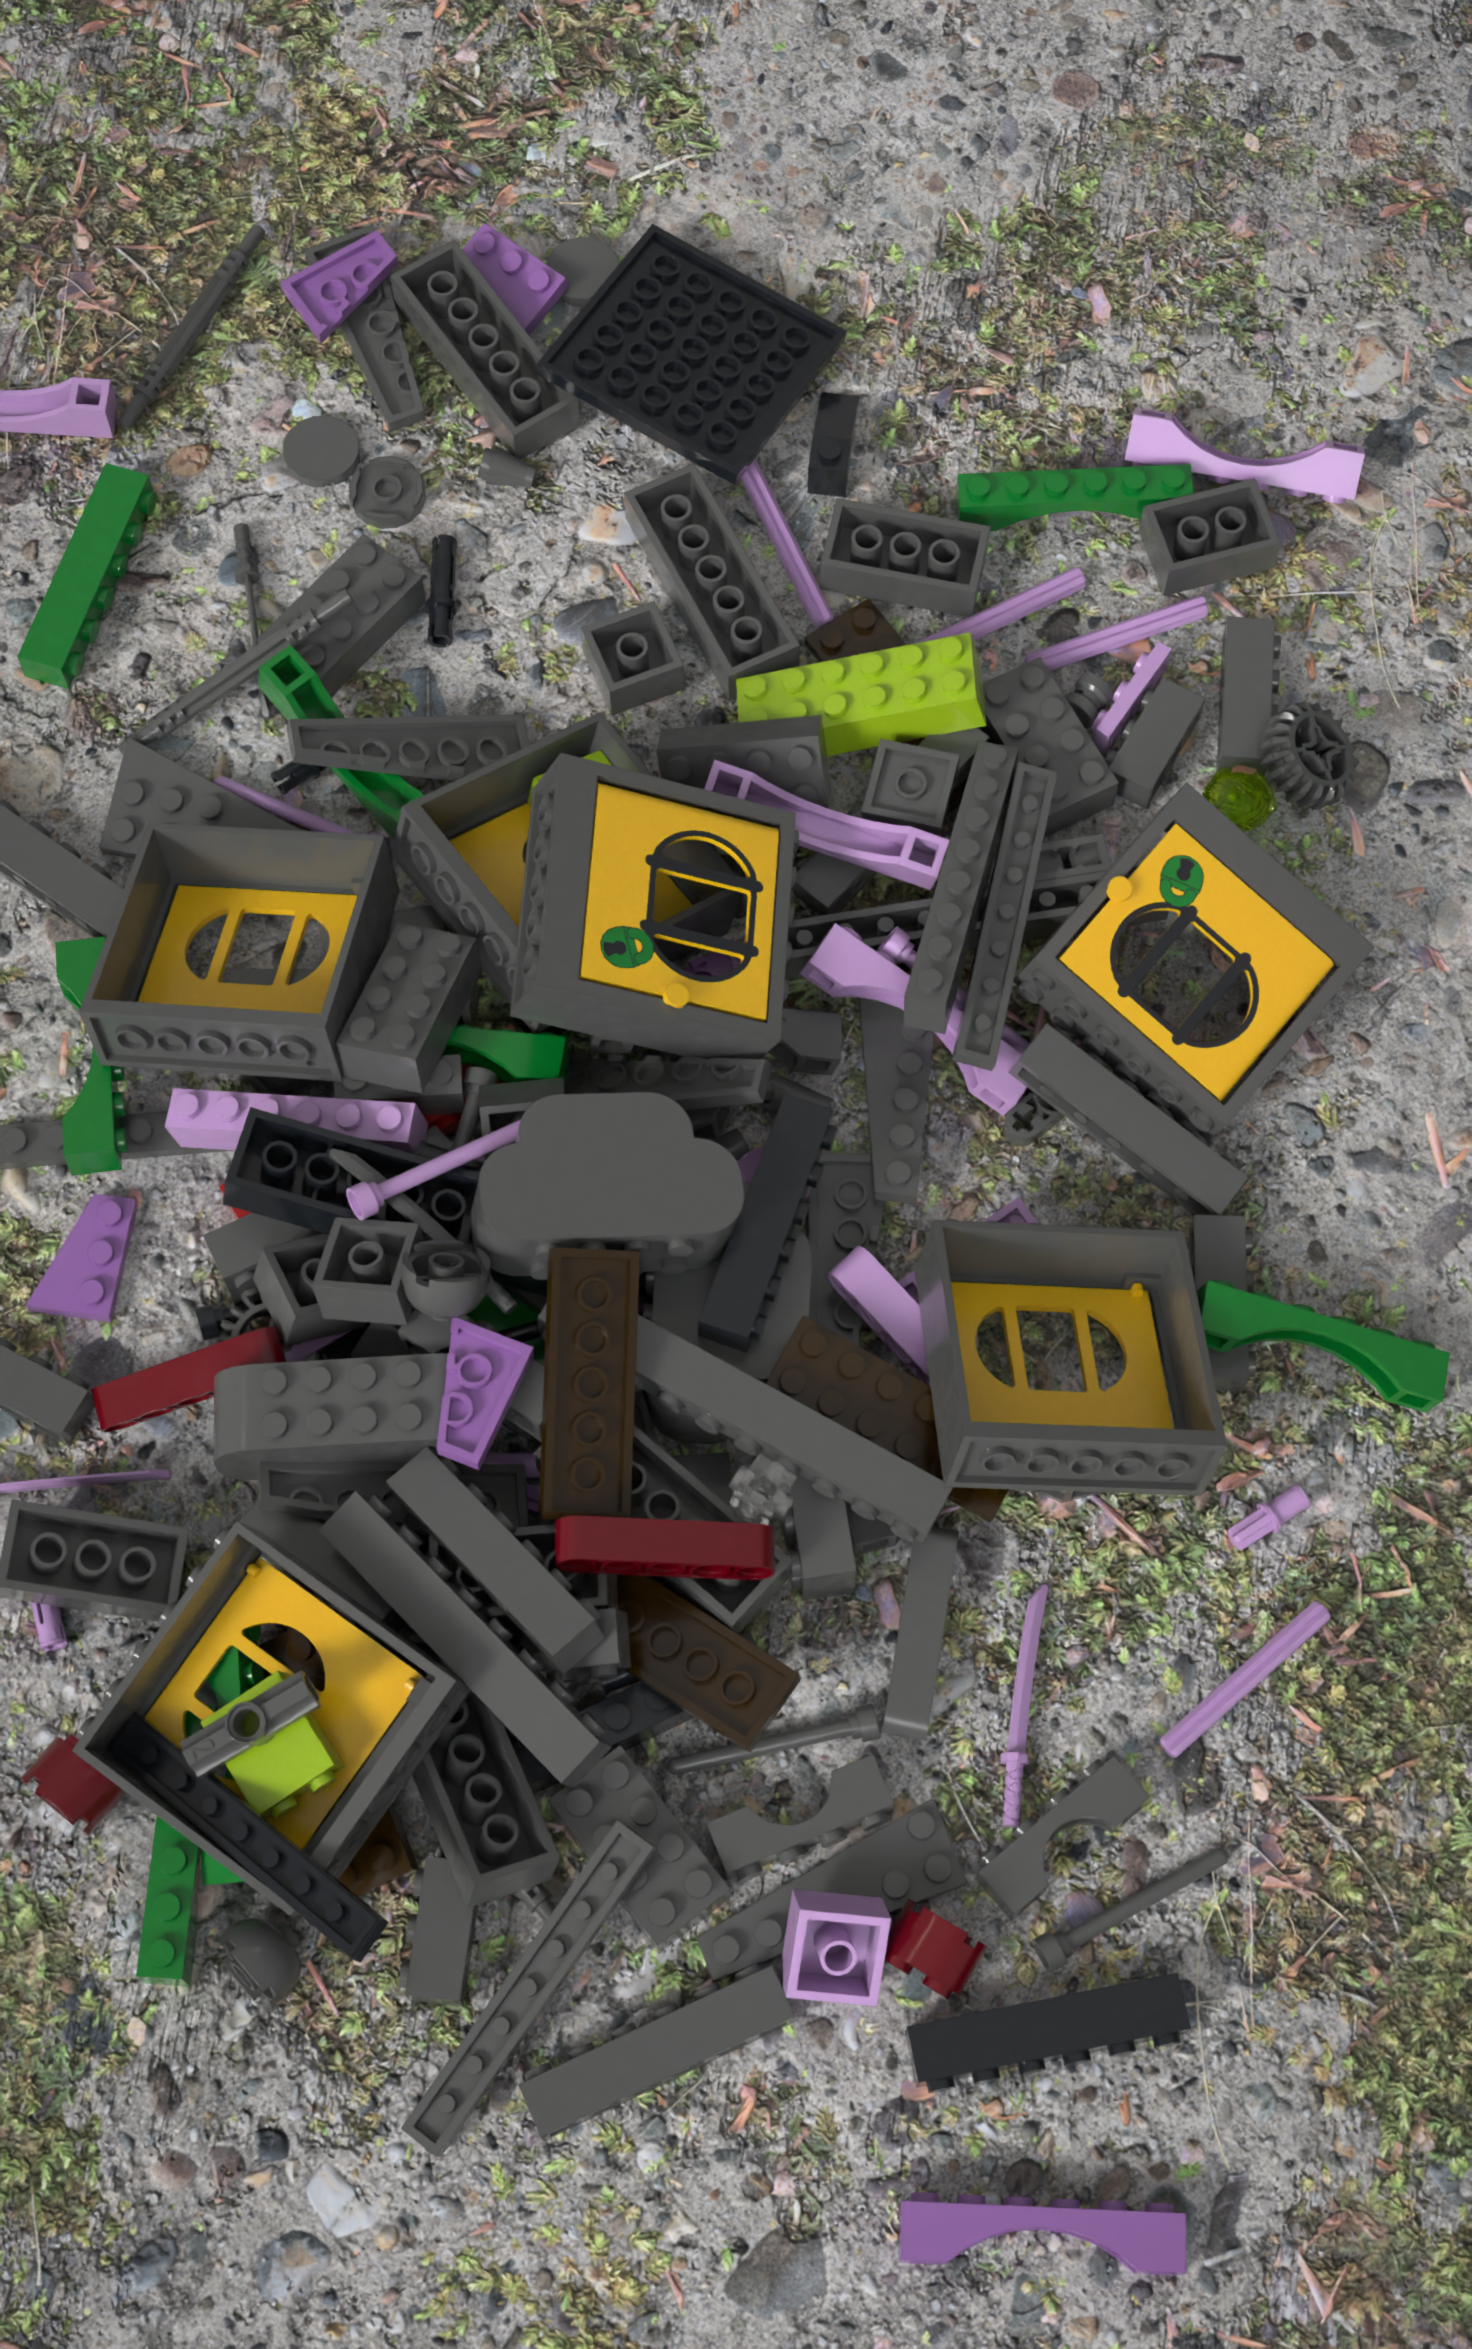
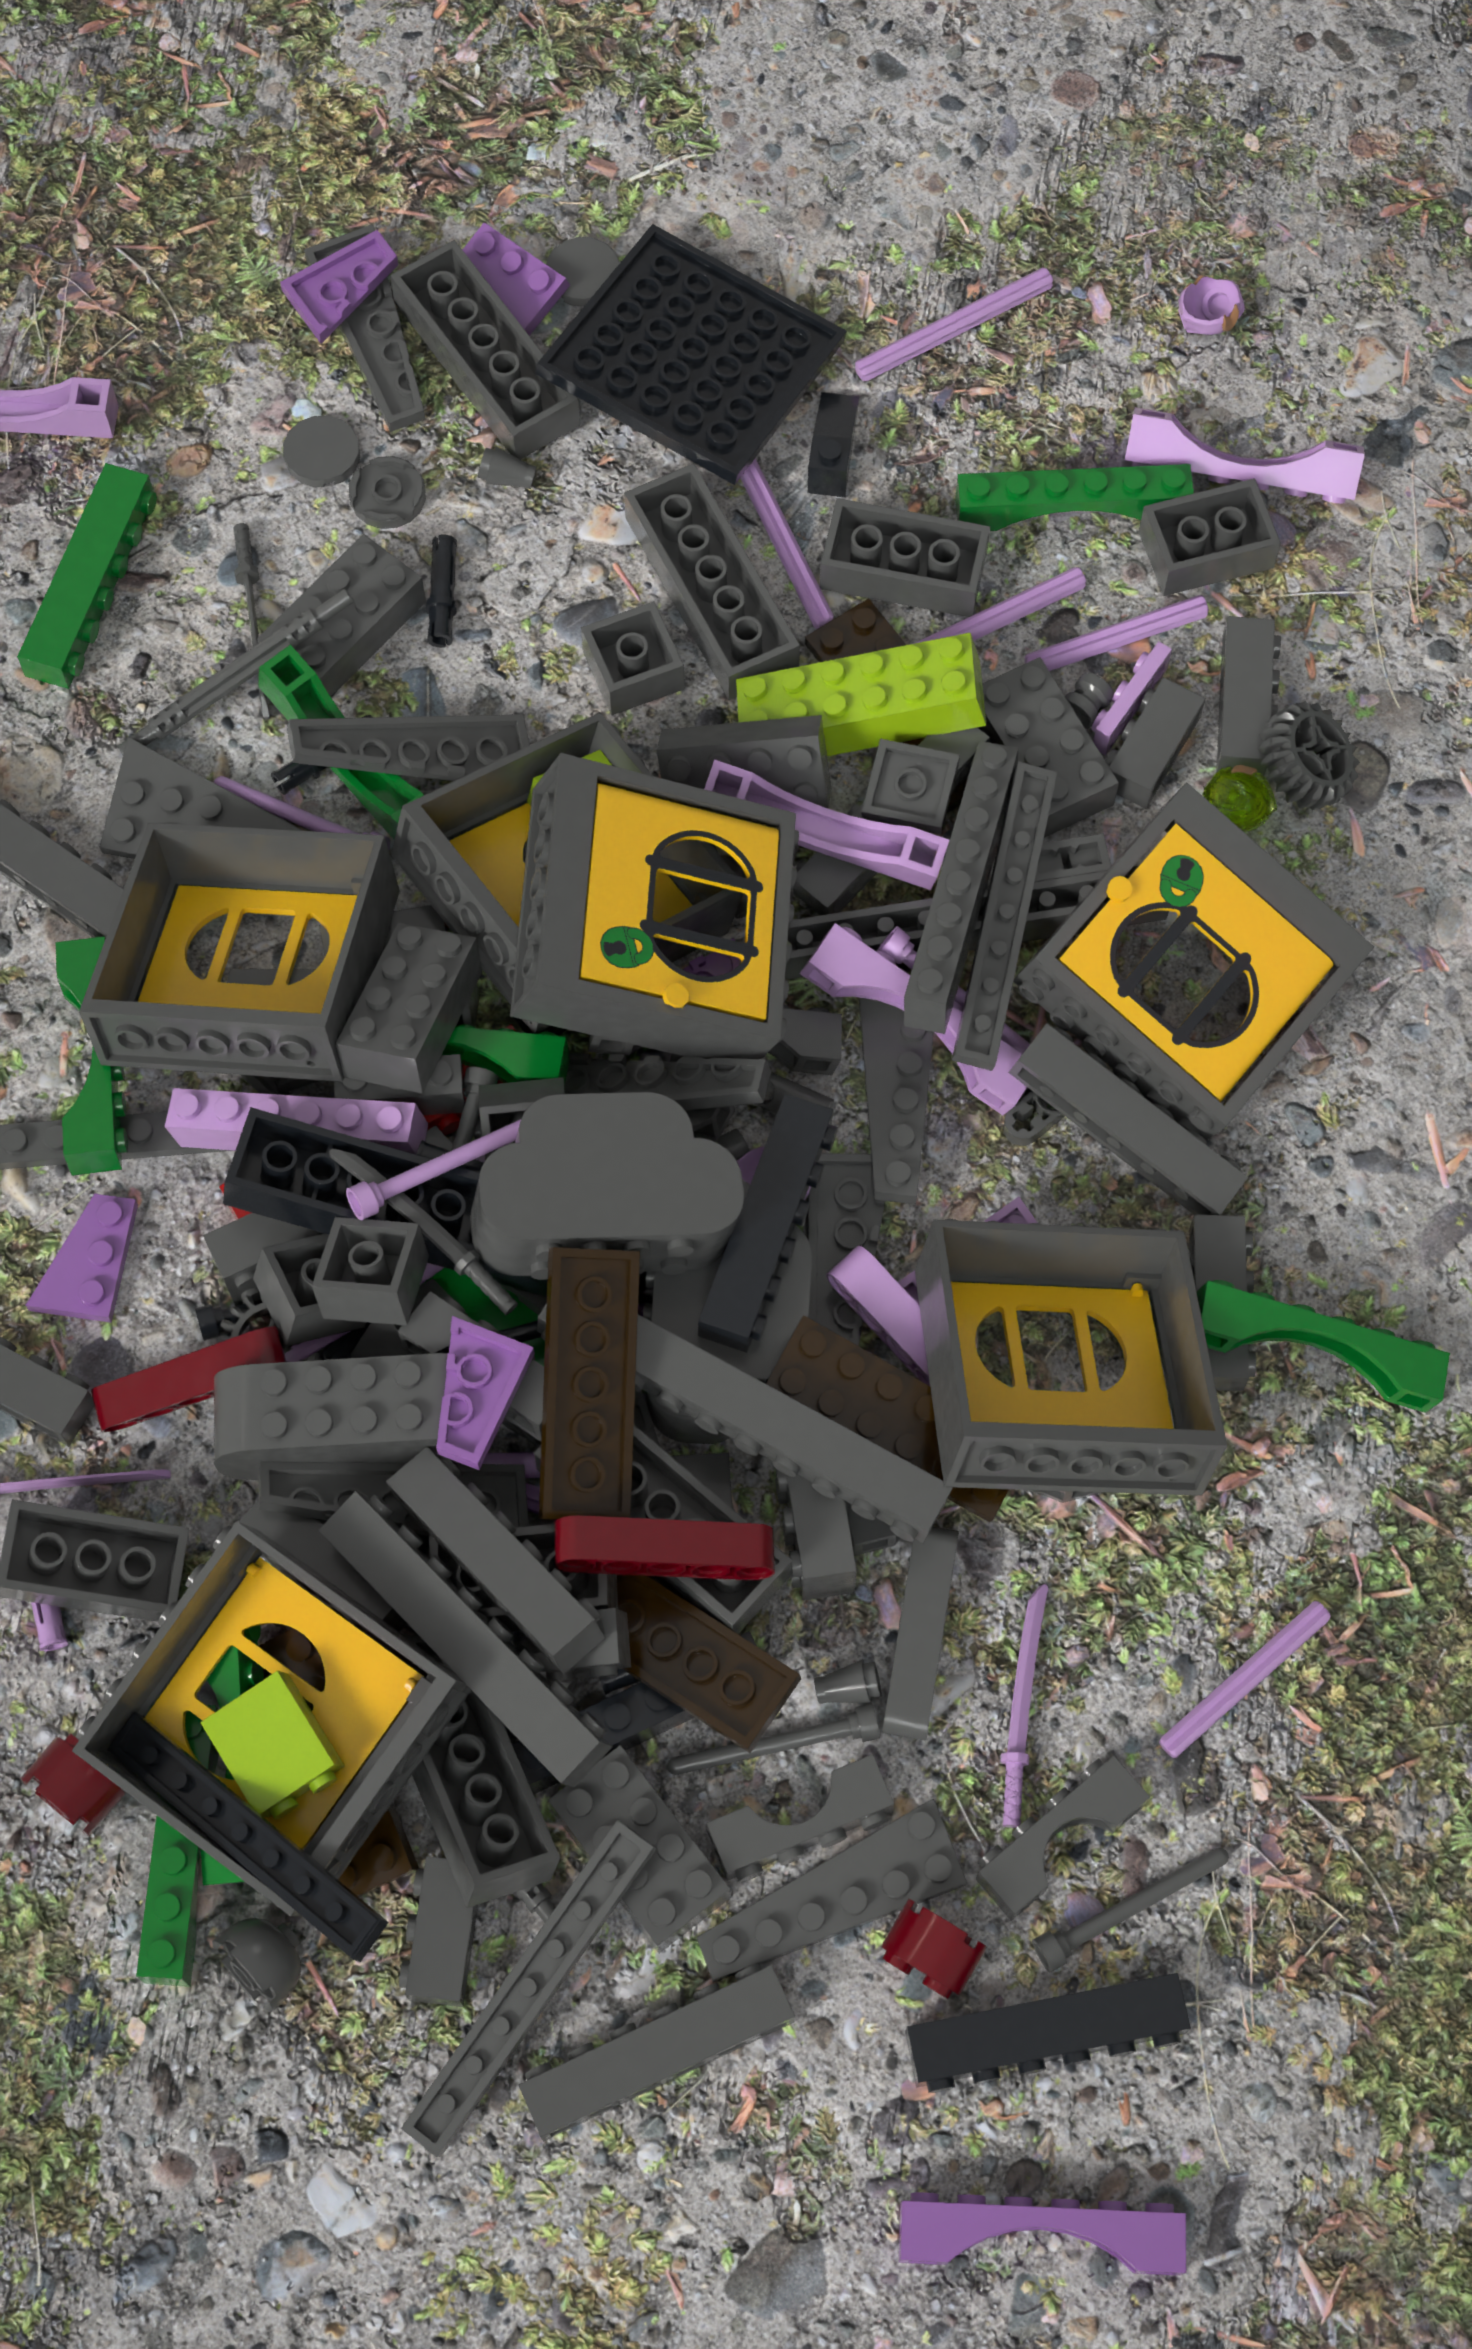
dark grey axle [116,224,265,431] -> none
dark grey piece [180,1671,322,1778] -> none
dark grey cylinder [402,1239,491,1321] -> none
clear brick [729,1453,797,1526] -> none
lavender brick [779,1889,891,2006] -> none
lavender axle [1227,1484,1311,1550] -> none
none -> dark grey cone [814,1659,882,1704]
none -> lavender axle [855,268,1053,381]
none -> lavender hair [1178,275,1245,335]

